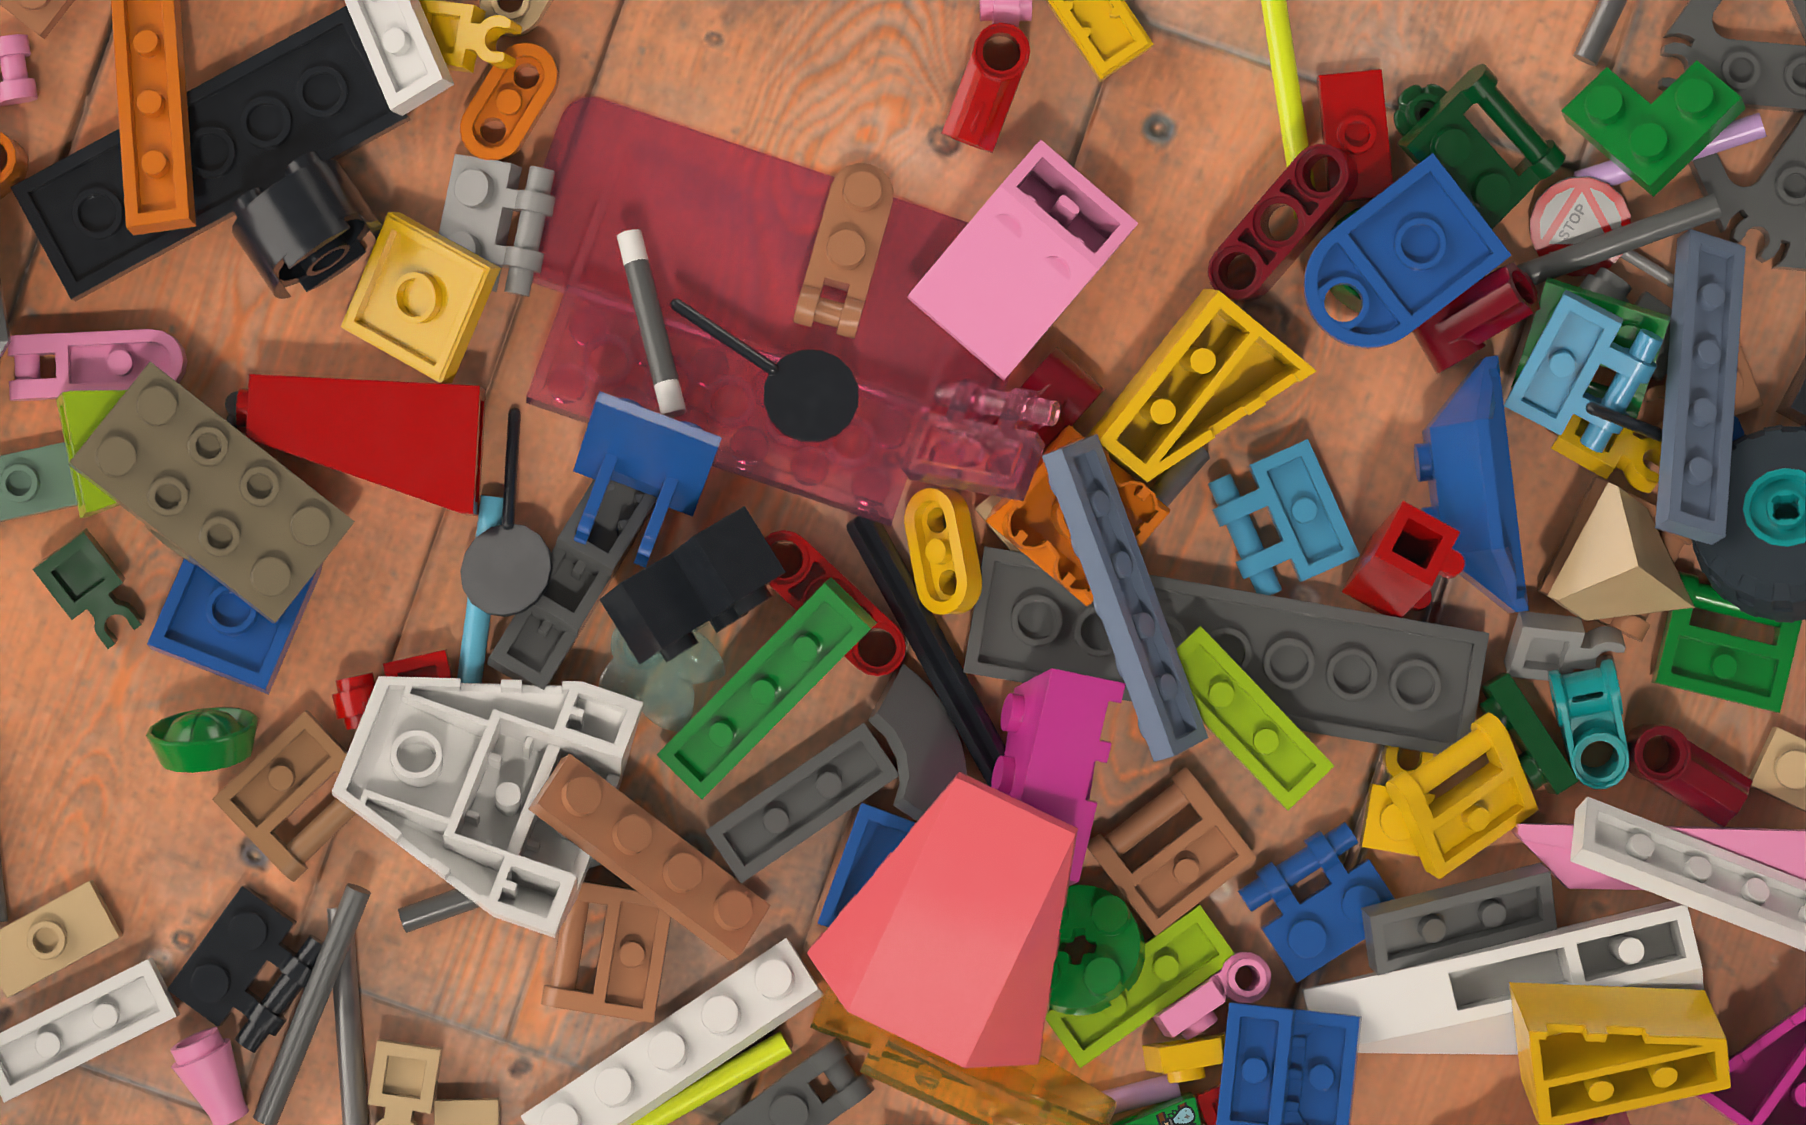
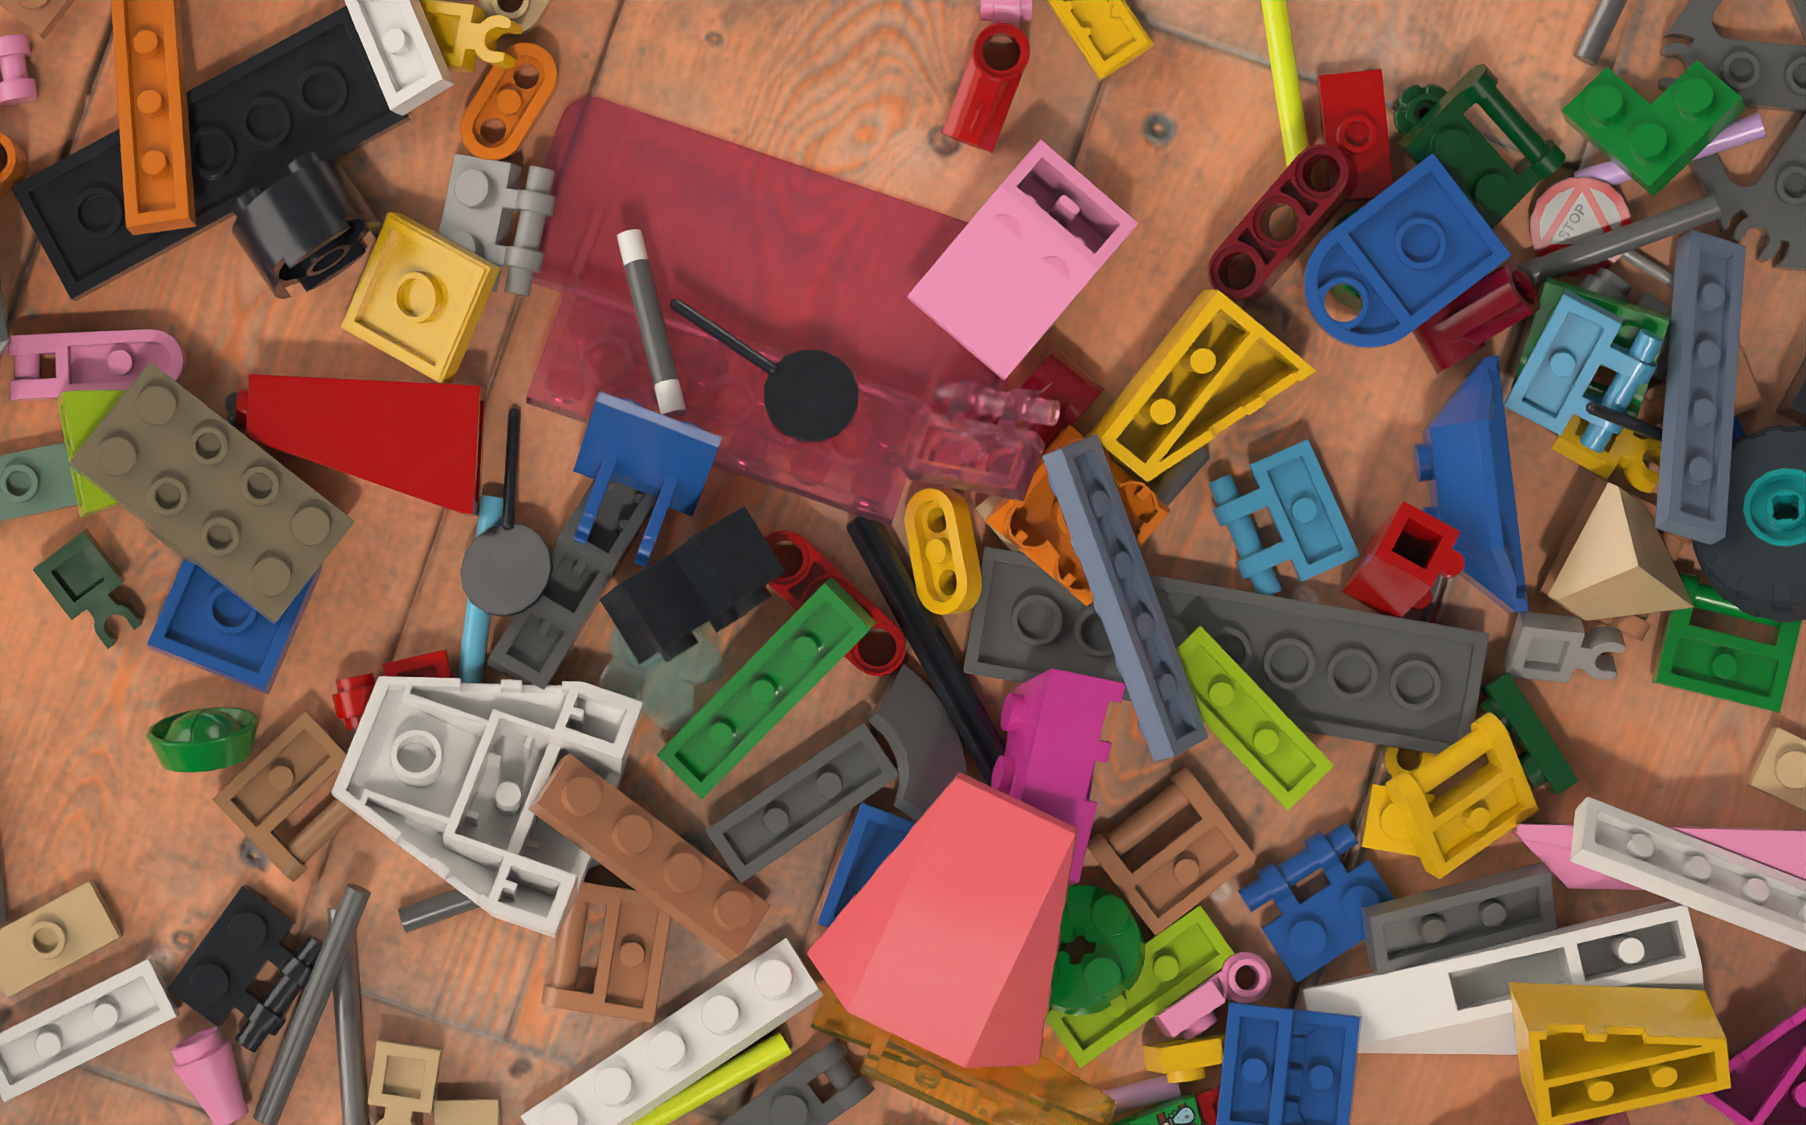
nougat plate [793,163,894,339] -> none
teal piece [1548,659,1629,789] -> none
dark red piece [1625,724,1753,828] -> none

